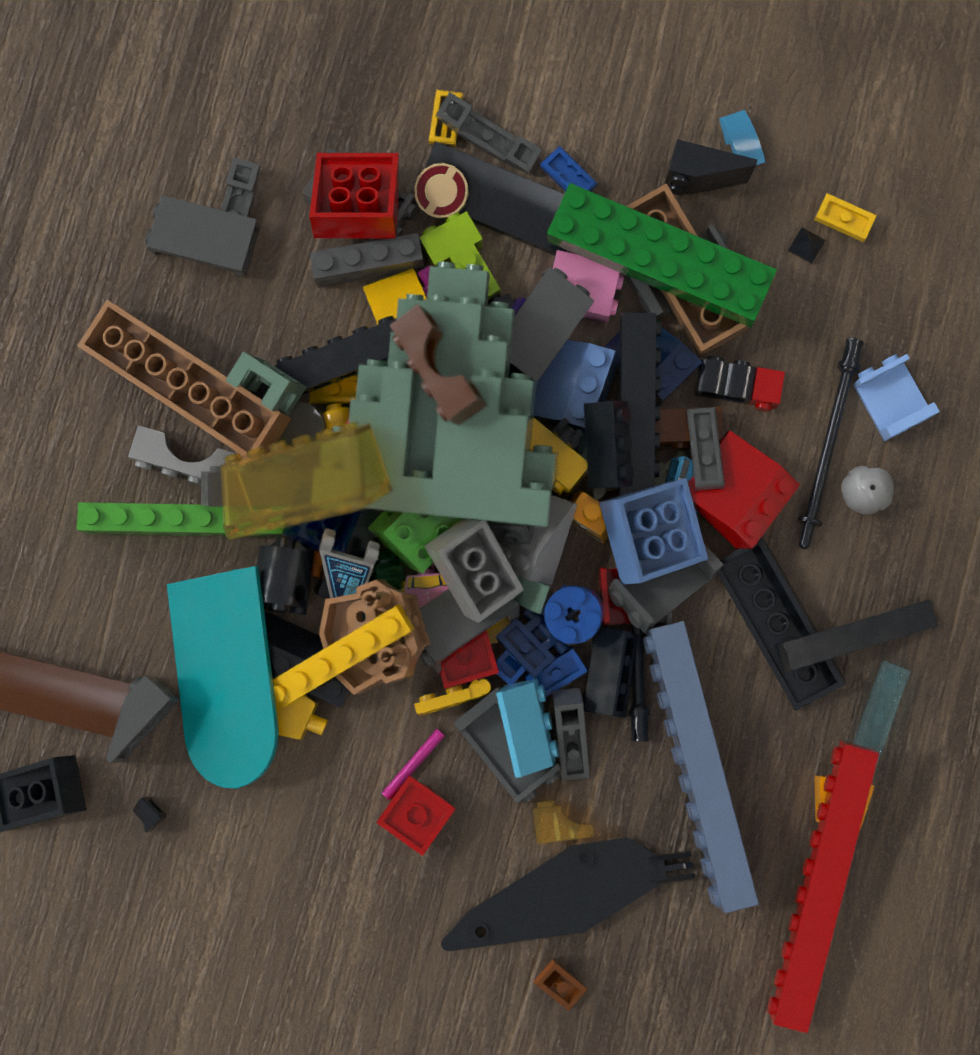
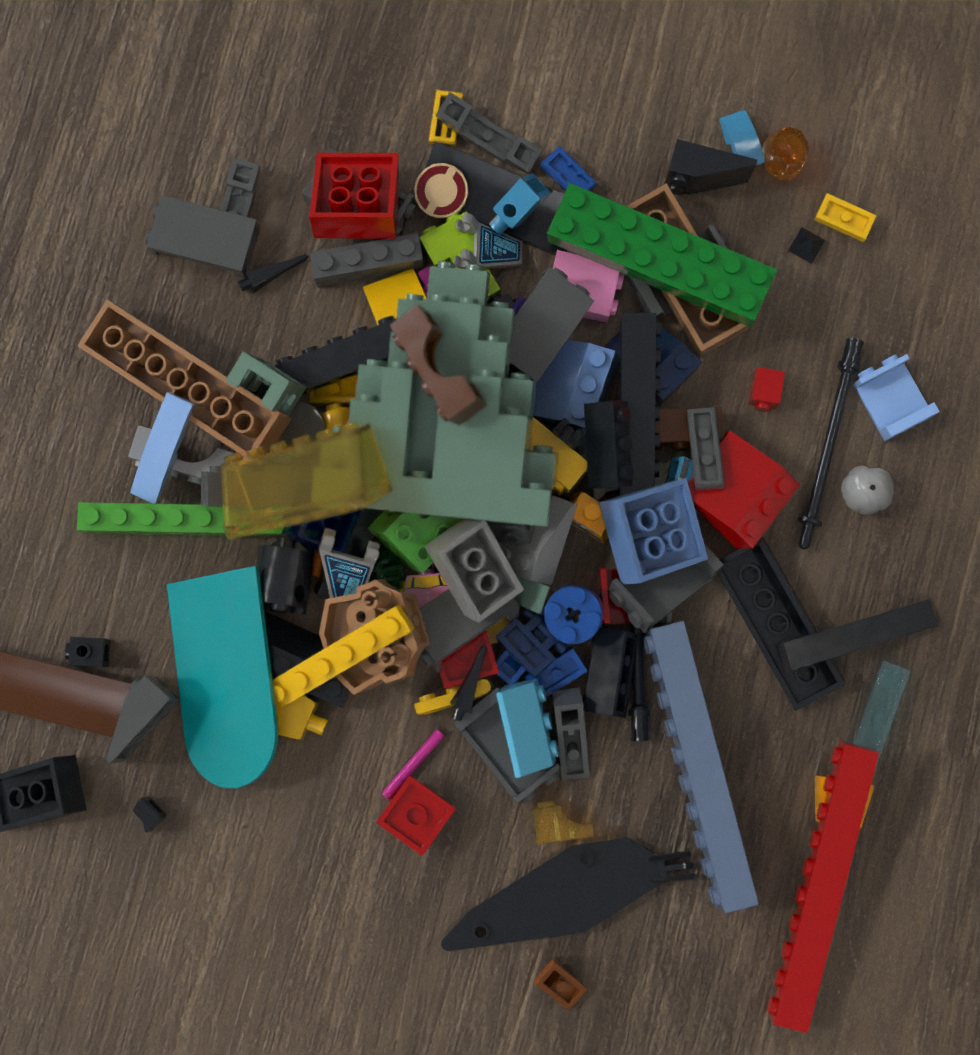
black brick [694,355,757,404] -> none
none -> black brick [65,637,110,667]
none -> light blue slope [130,392,195,504]
none -> black piece [238,254,308,293]
none -> black piece [450,646,487,721]
none -> flag [454,213,523,269]
none -> dark azure torso [489,173,551,235]
none -> clear orange hair [762,126,809,181]

